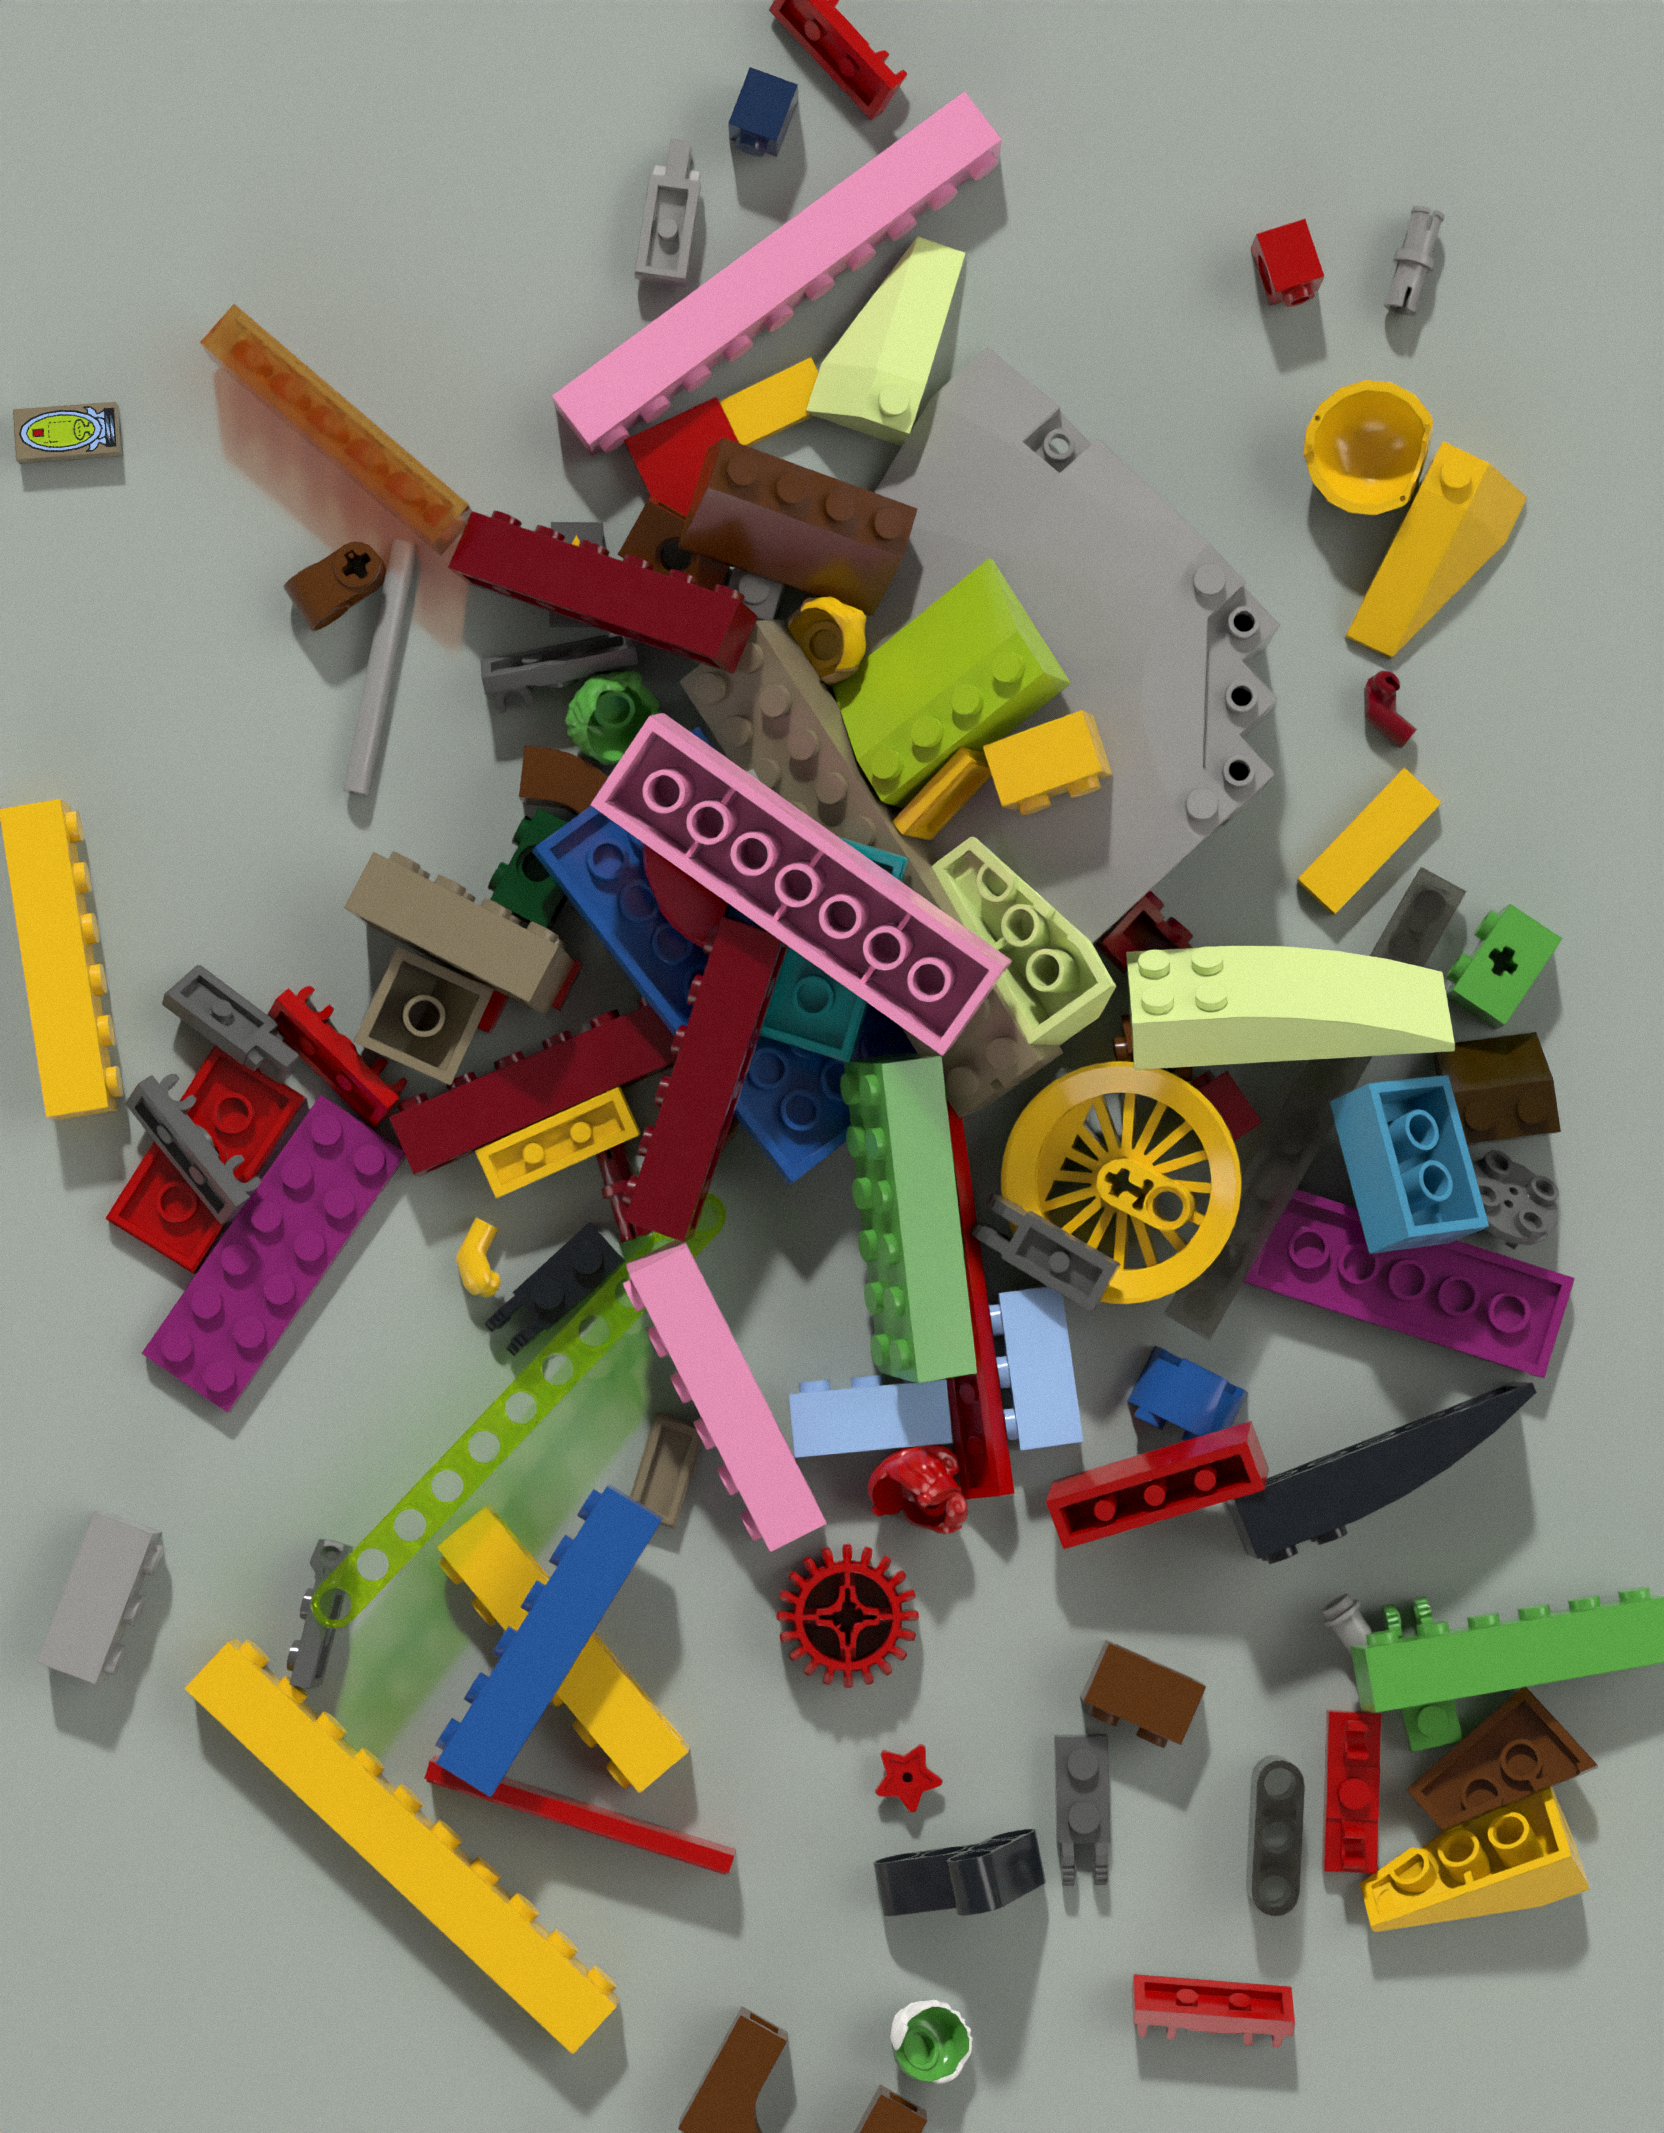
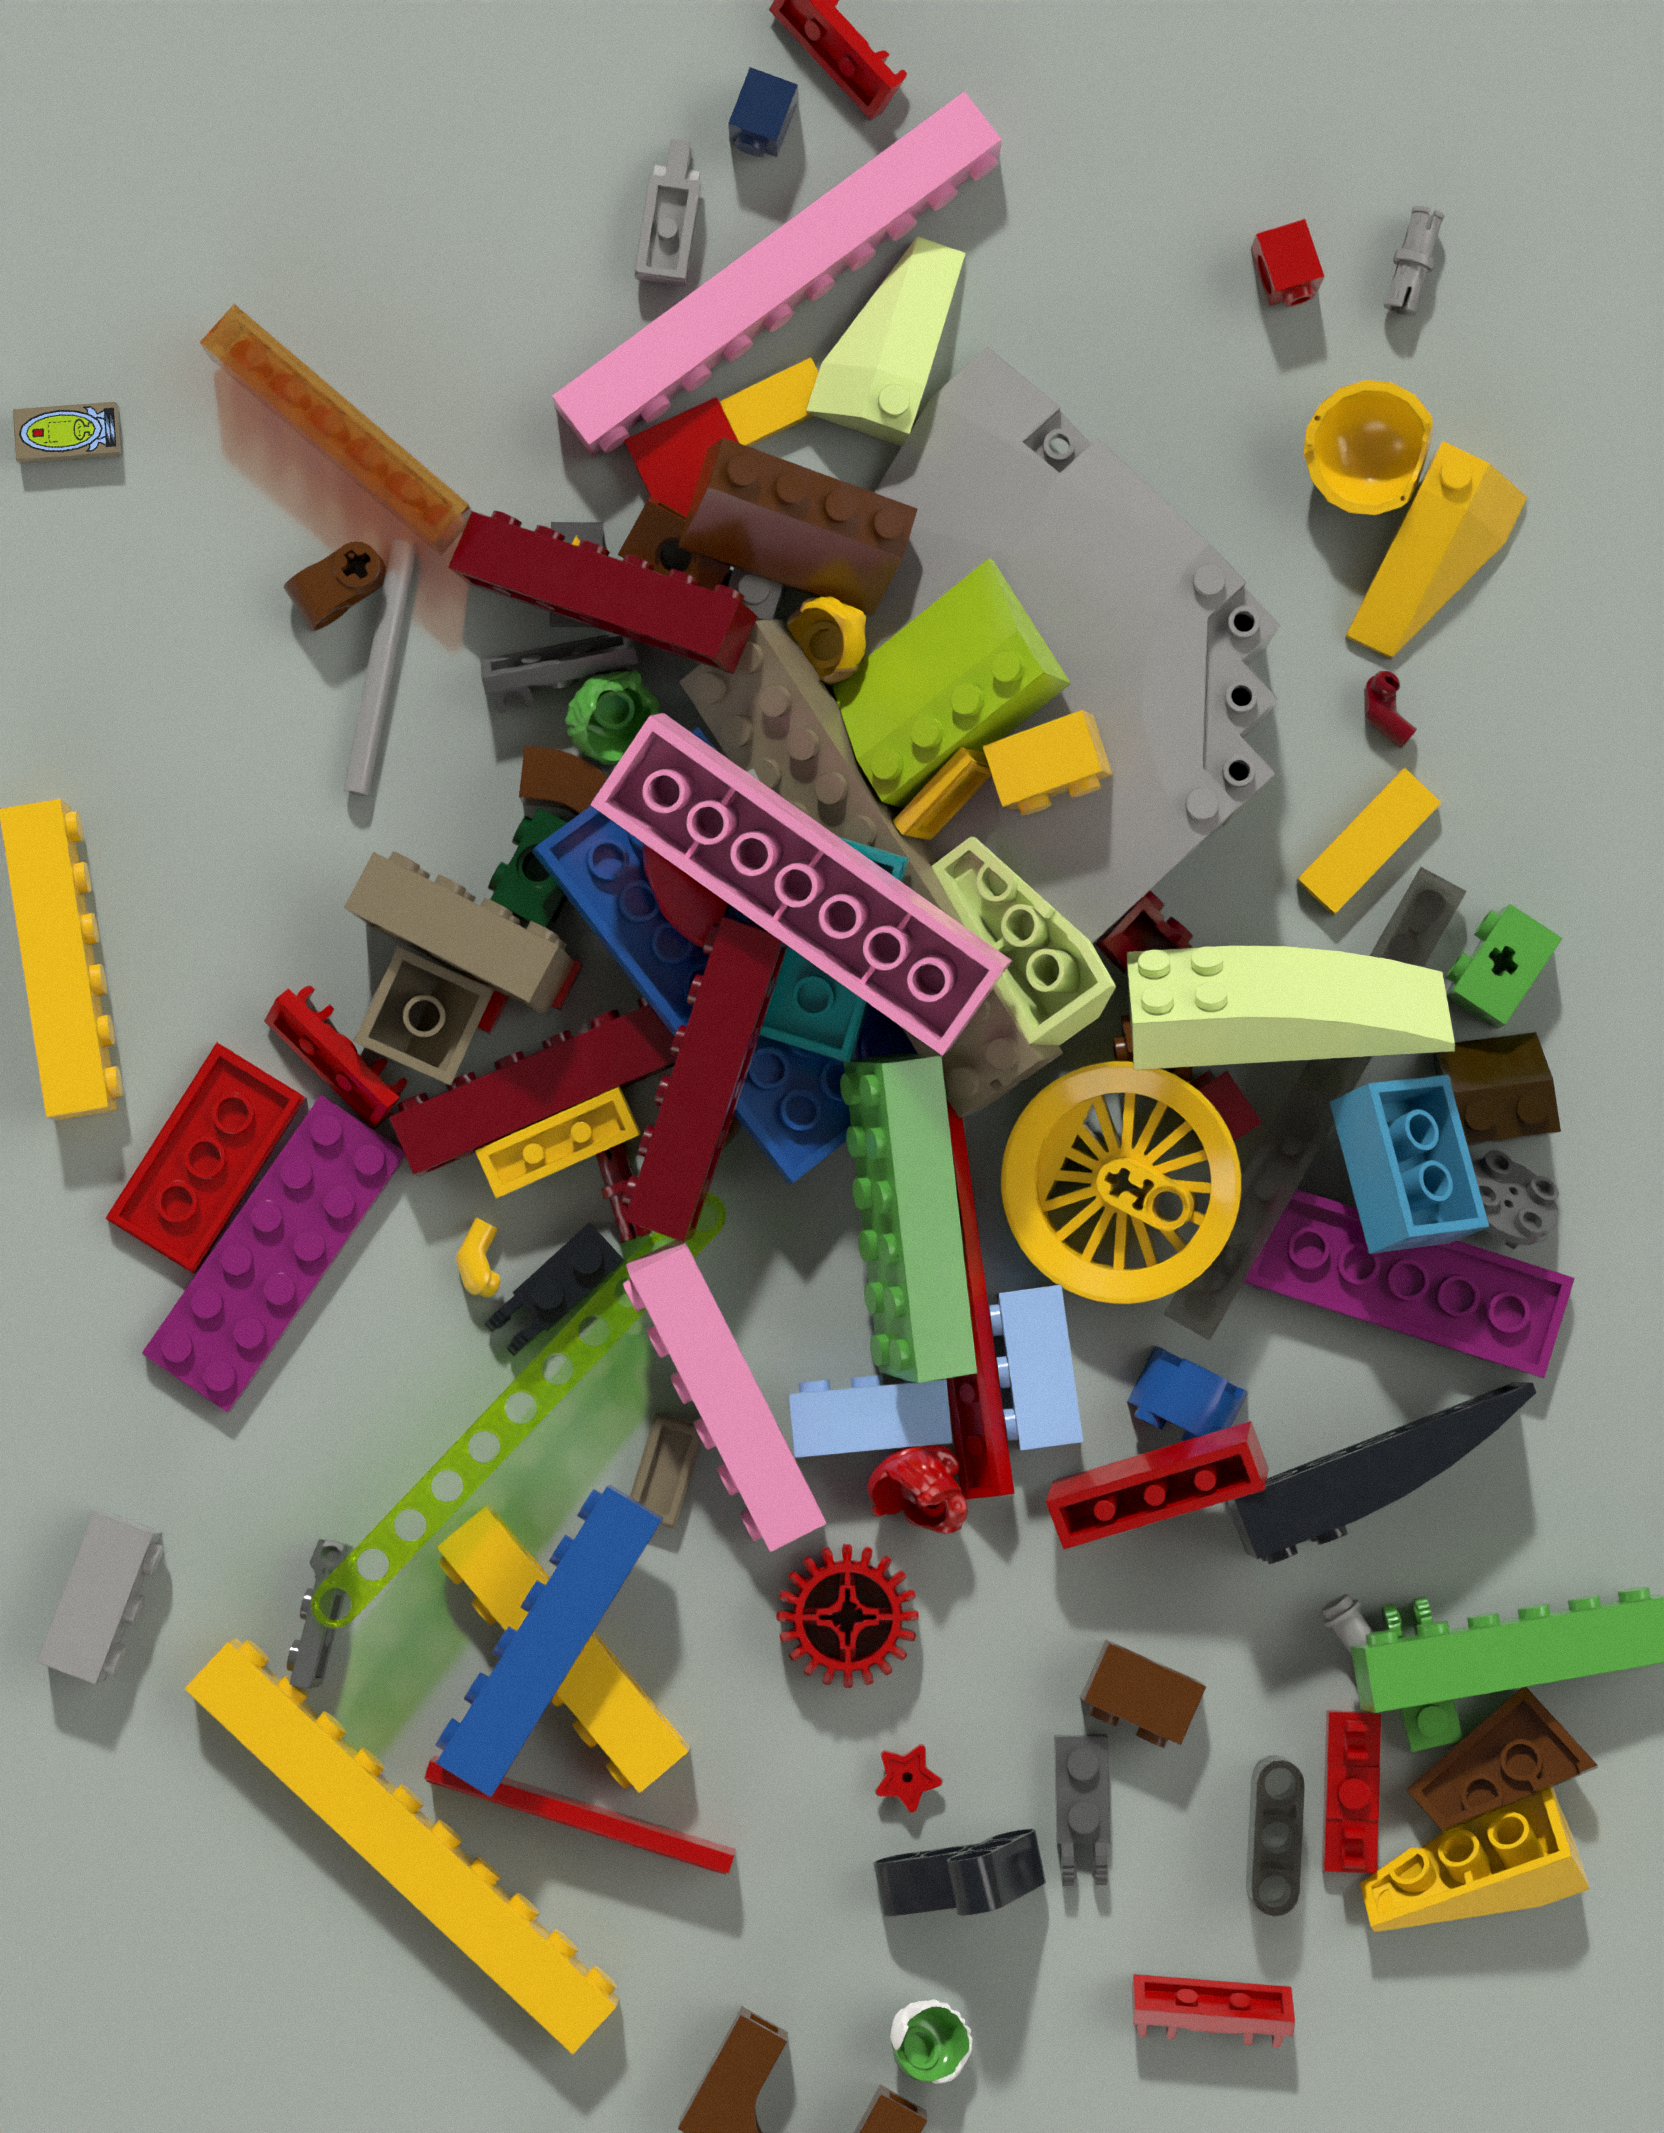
dark grey plate [125,1074,261,1225] -> none
dark grey hinge [162,965,299,1085] -> none
dark grey hinge [971,1193,1121,1312] -> none

